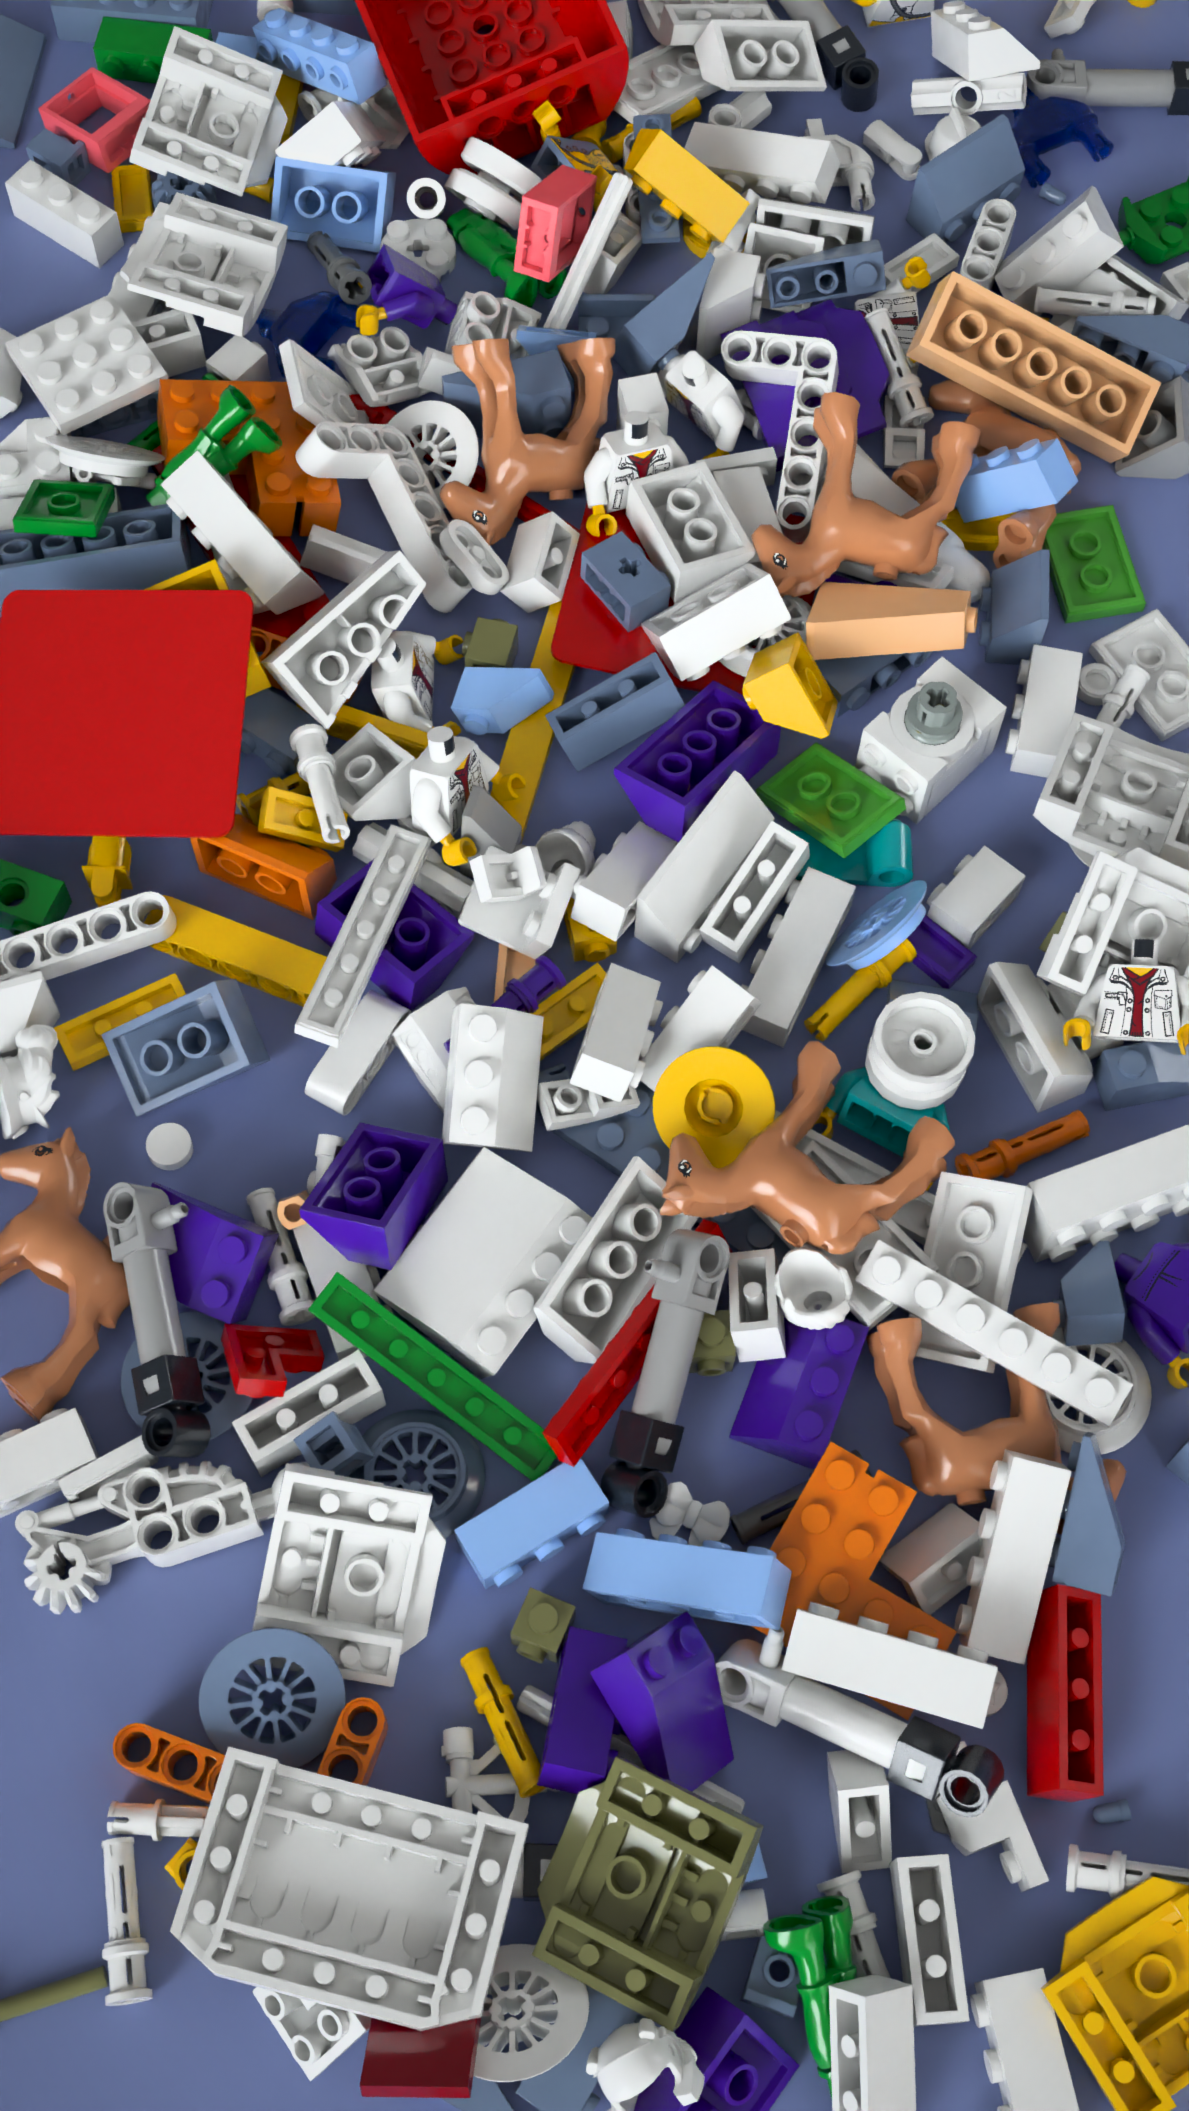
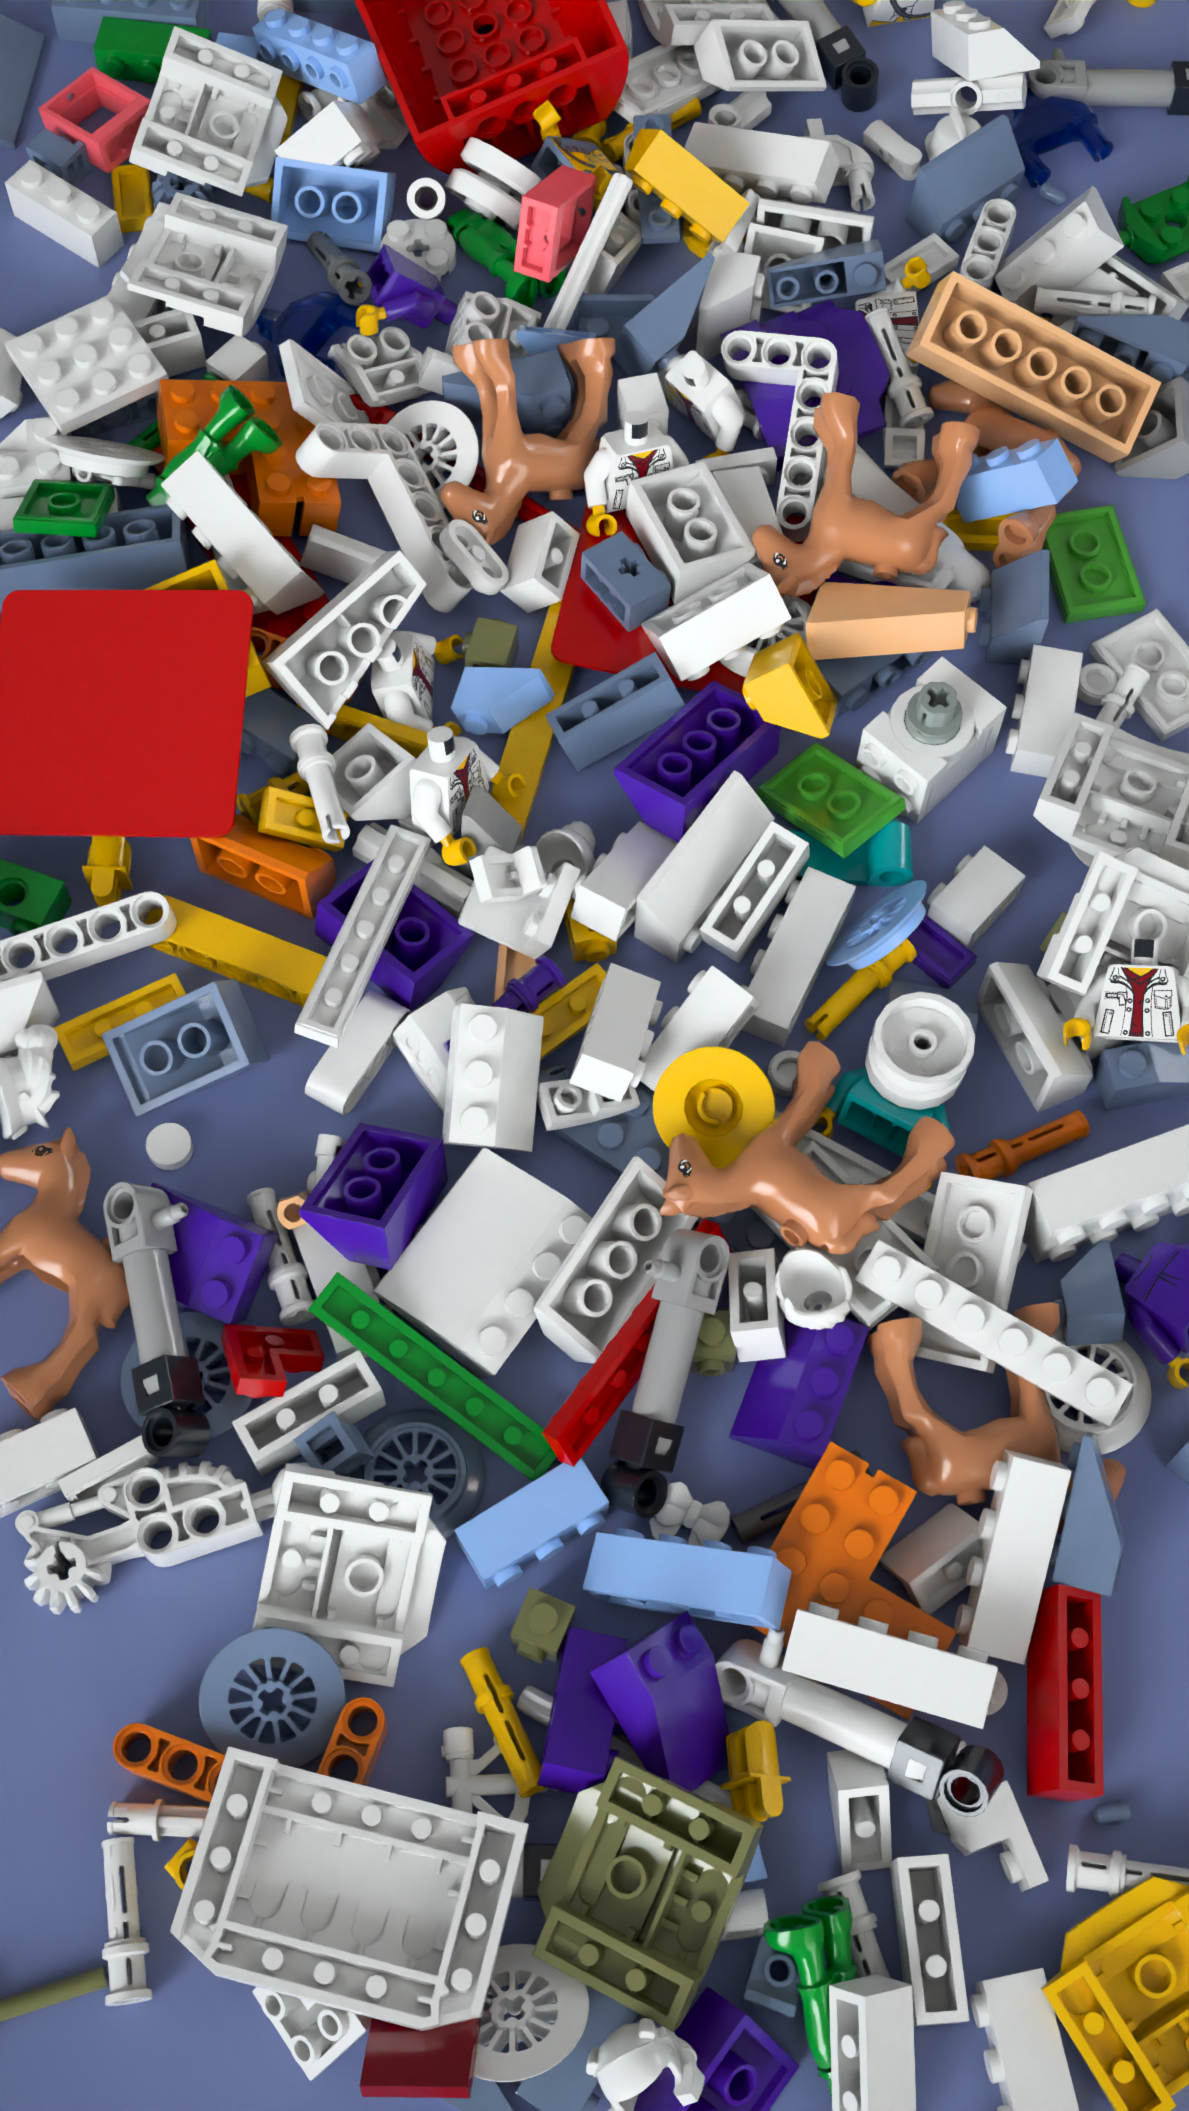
none -> yellow arm [720,1720,791,1823]
none -> white tile [767,1050,800,1097]

